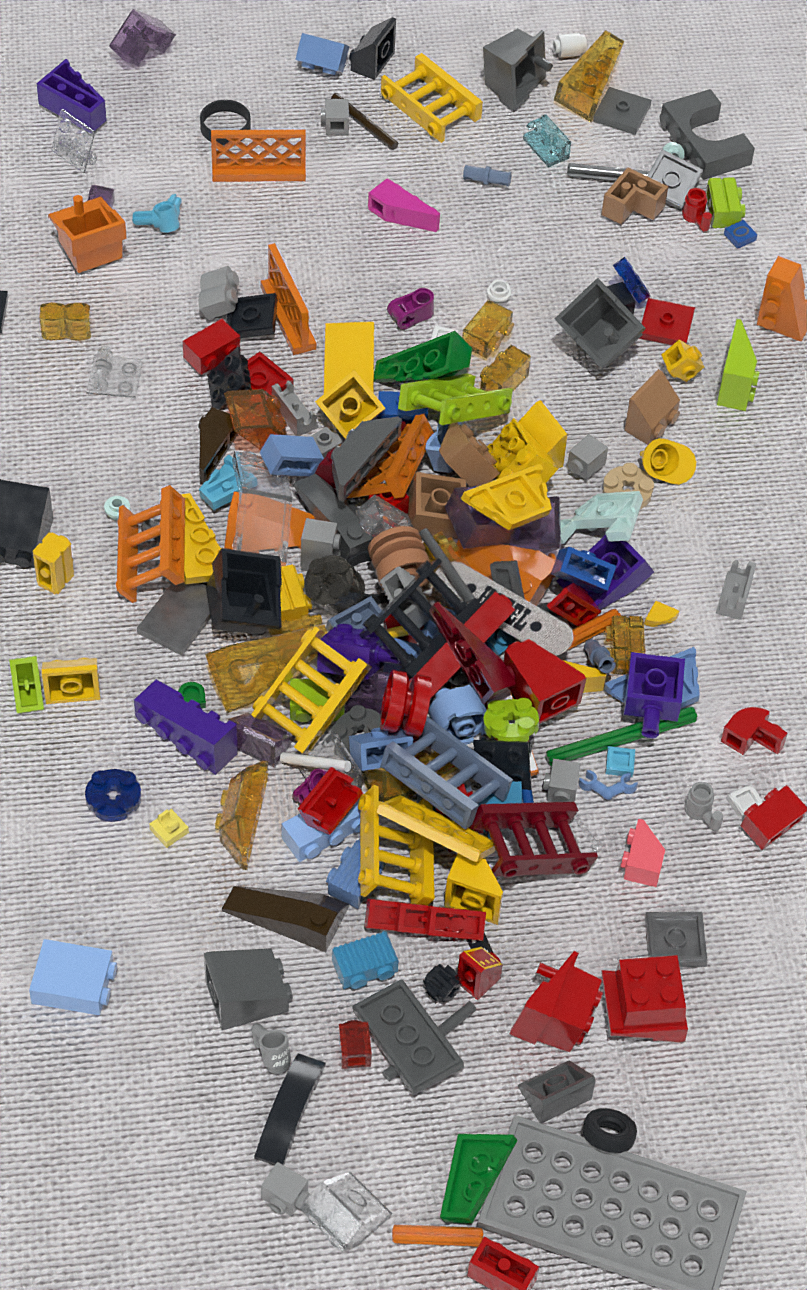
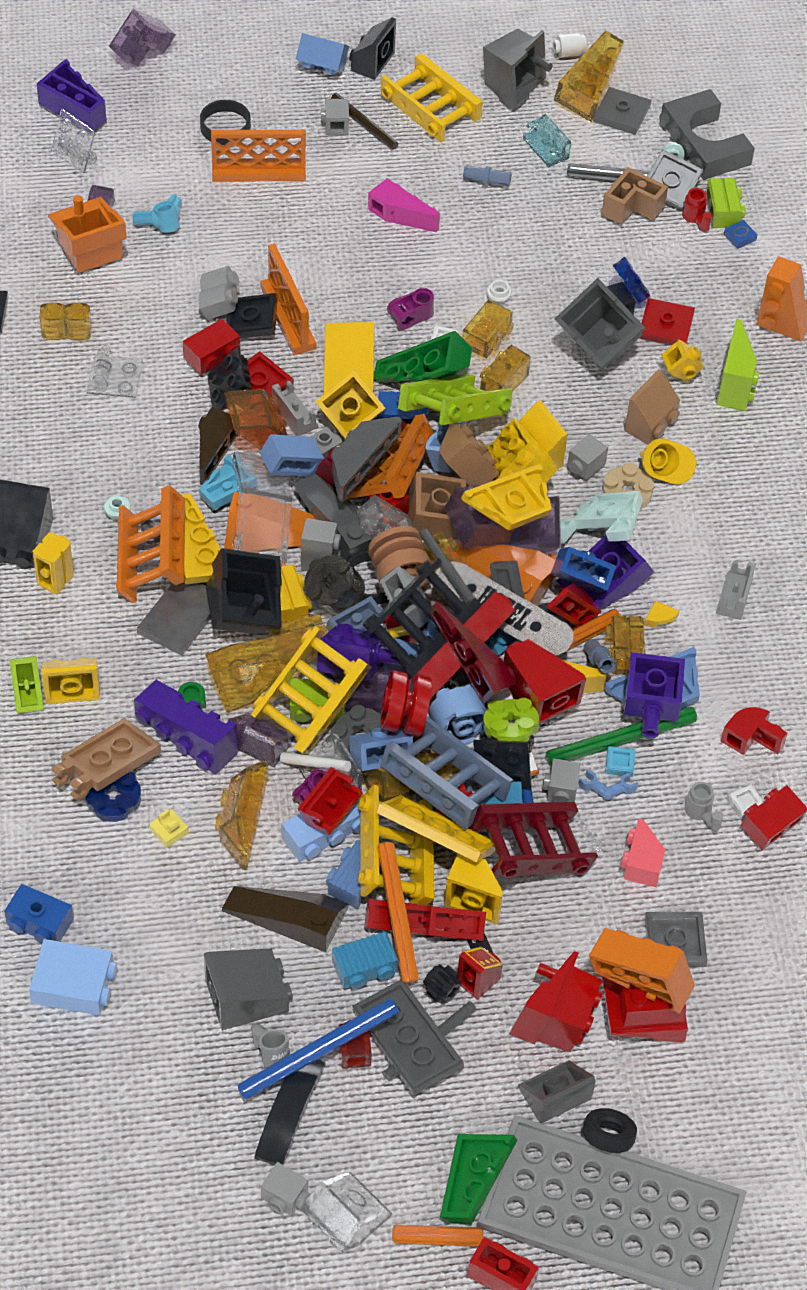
none -> blue brick [4,884,74,943]
none -> medium nougat tile [51,718,161,801]
none -> blue axle [238,999,399,1099]
none -> orange axle [377,842,419,983]
none -> orange wedge [589,928,695,1014]

